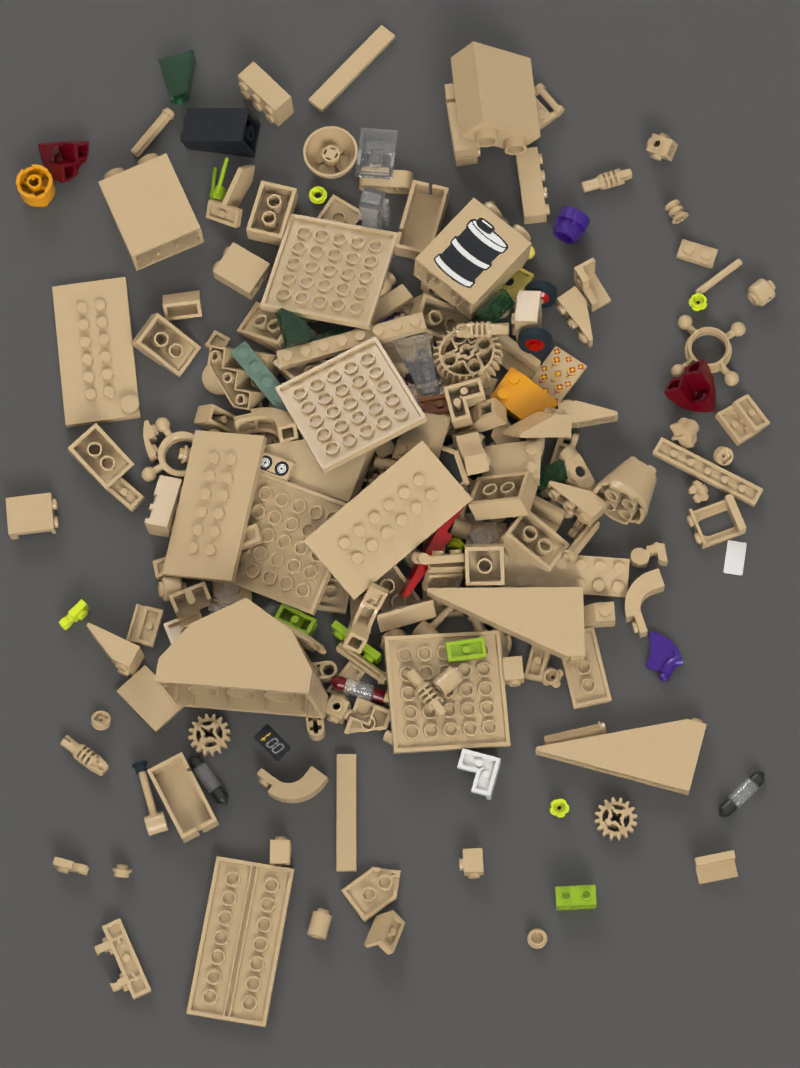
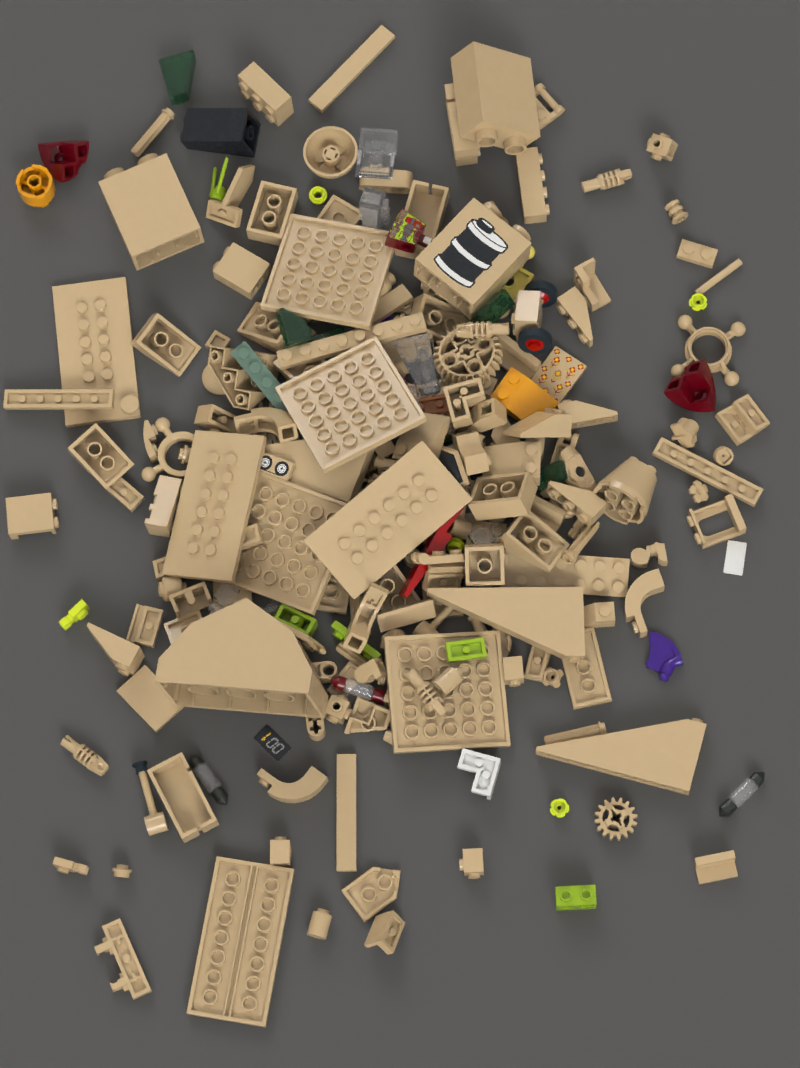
tan tile [91,711,111,730] -> none
tan brick [162,290,202,321] -> none
tan gear [188,714,231,757] -> none
tan plate [527,928,547,949] -> none
dark purple piece [552,206,590,244] -> none
tan head [747,278,776,306] -> none
none -> tan plate [3,389,115,410]
none -> tan leg [354,658,387,683]
none -> torso [385,208,432,253]

